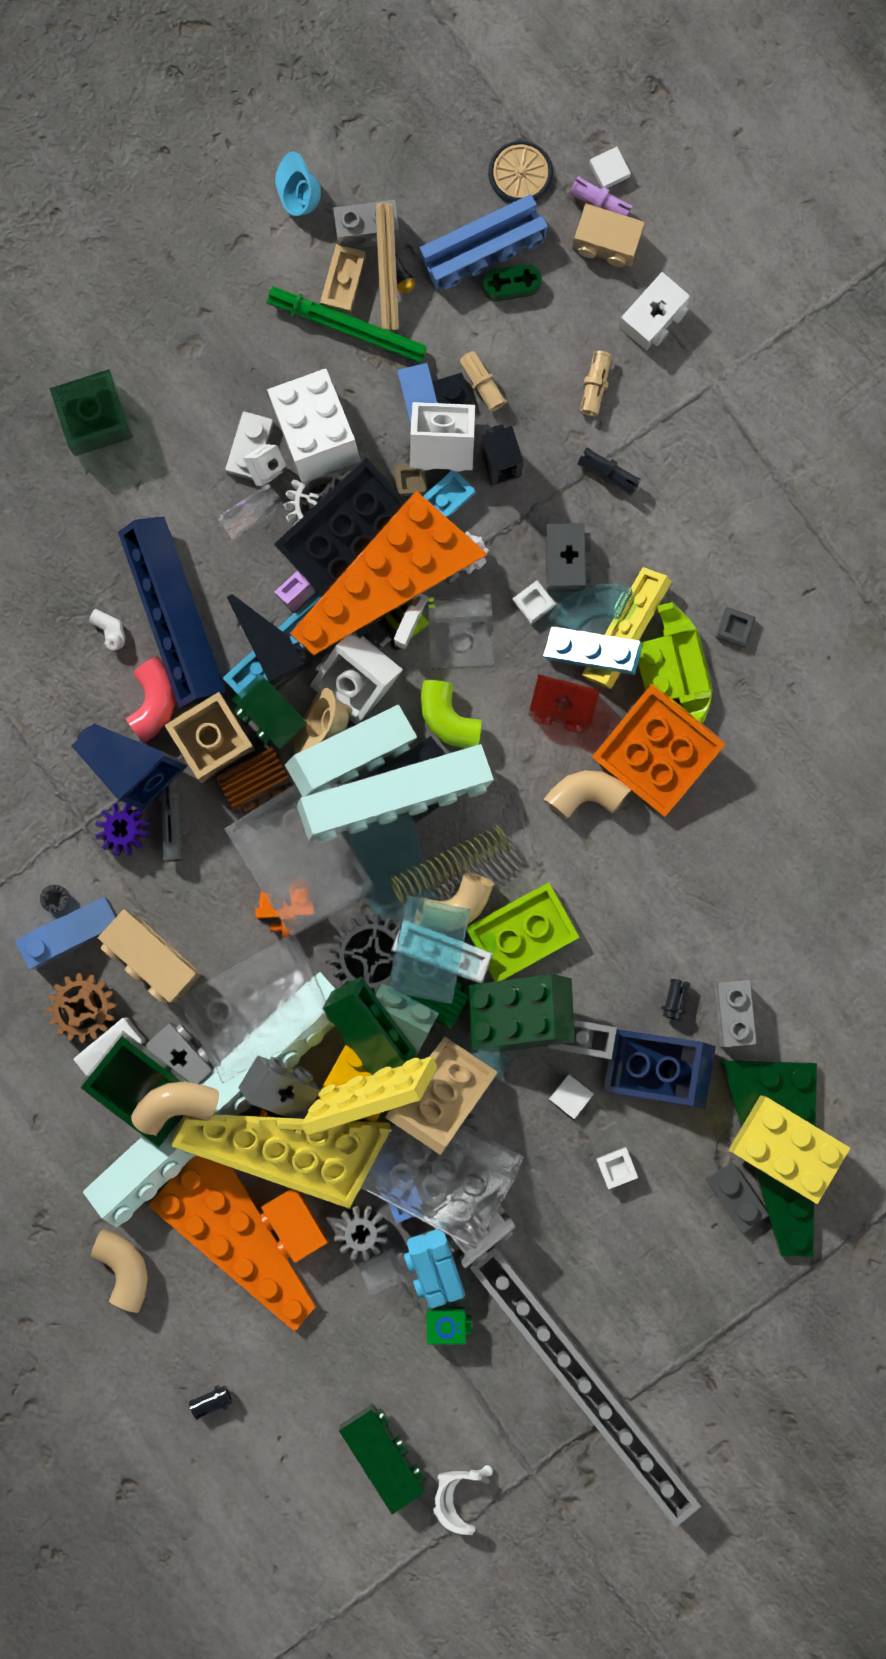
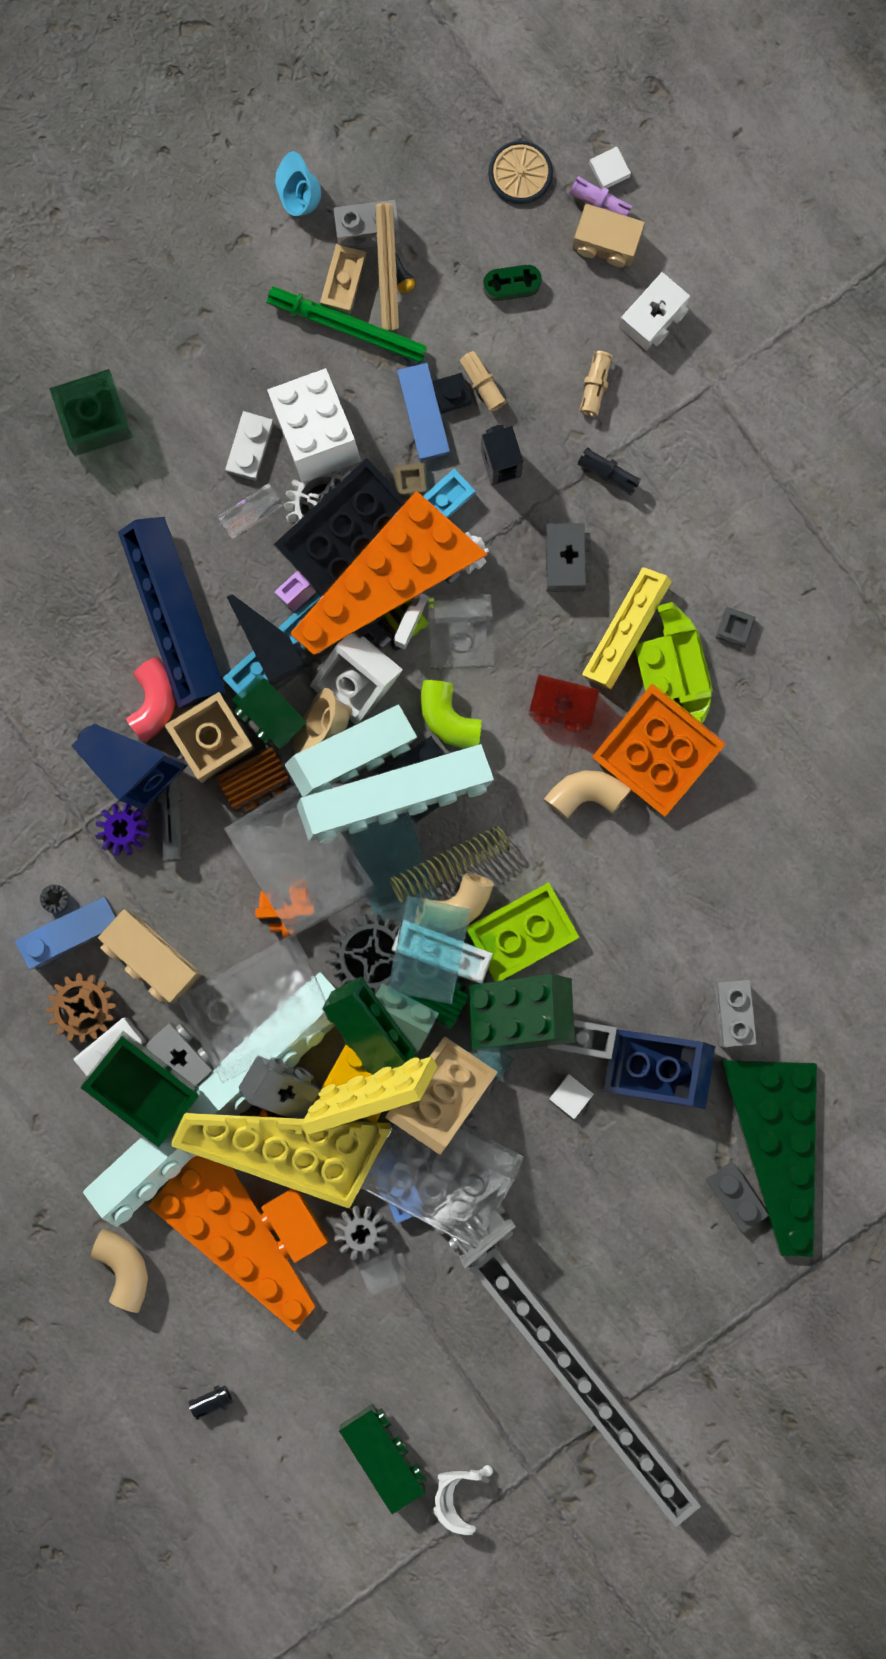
white arm [89,609,126,651] -> none
tan cylinder [131,1081,219,1135] -> none
white piece [243,444,287,486] -> none
medium azure brick [404,1228,465,1309] -> none
white slope [410,402,475,472] -> none
medium blue brick [420,194,548,290] -> none
green brick [426,1307,472,1345] -> none
white tile [512,580,556,625] -> none
plate [544,627,643,675] -> none
clear light blue tile [548,584,633,631] -> none
white plate [596,1147,638,1190] -> none
black pin [661,979,690,1021] -> none
light yellow brick [728,1095,850,1204] -> none

